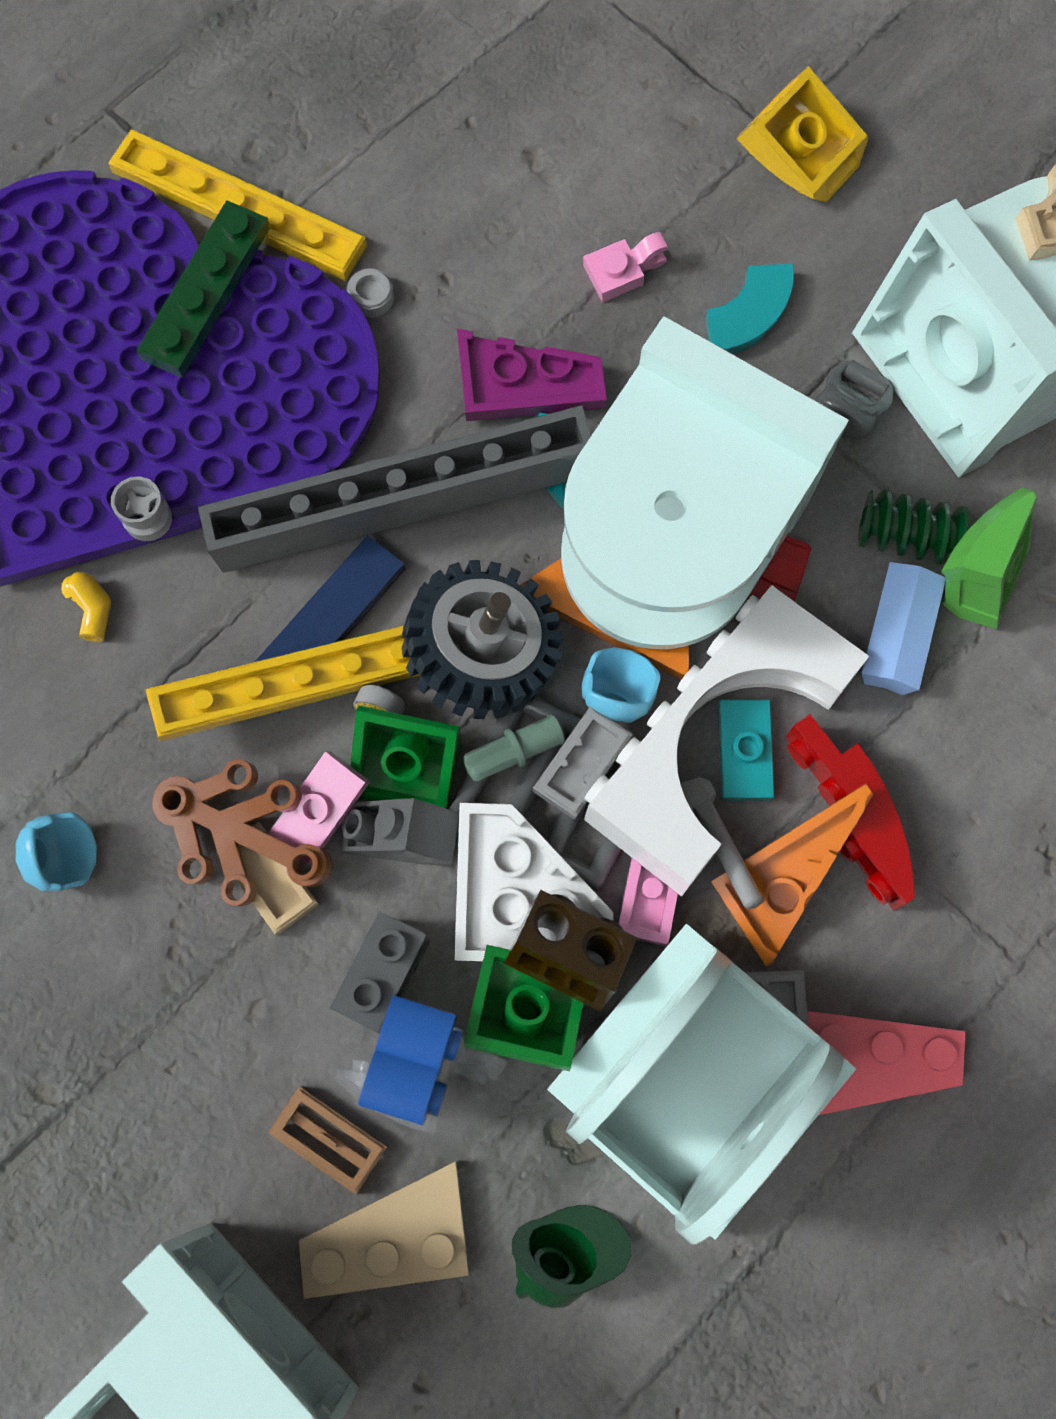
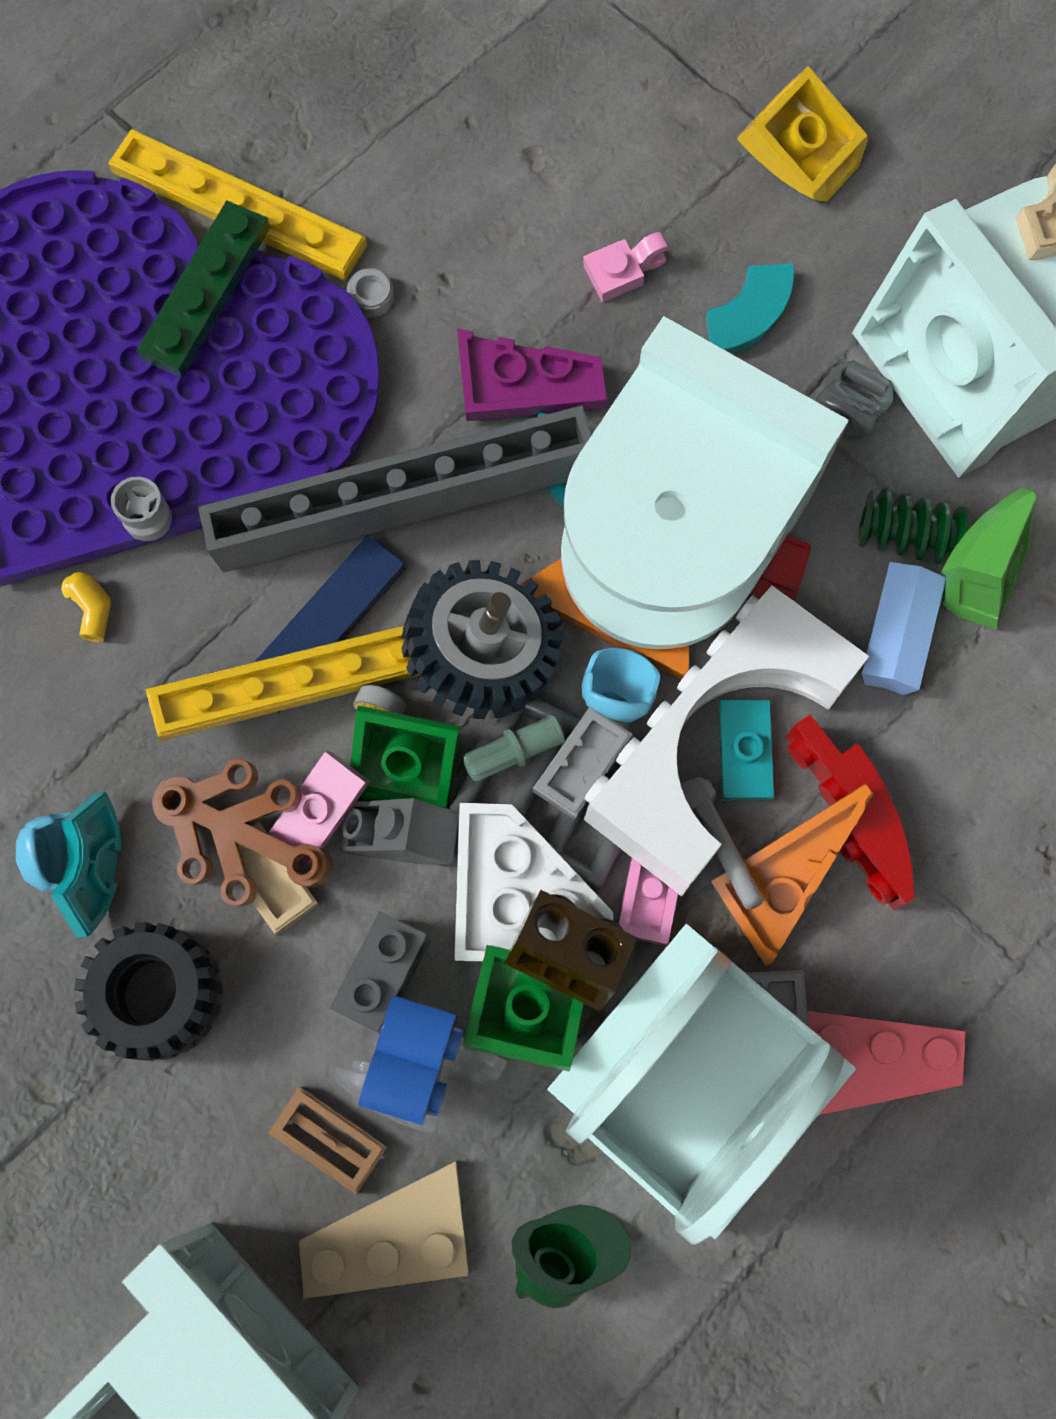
none -> teal tile [50,791,122,937]
none -> black tyre [74,922,223,1061]

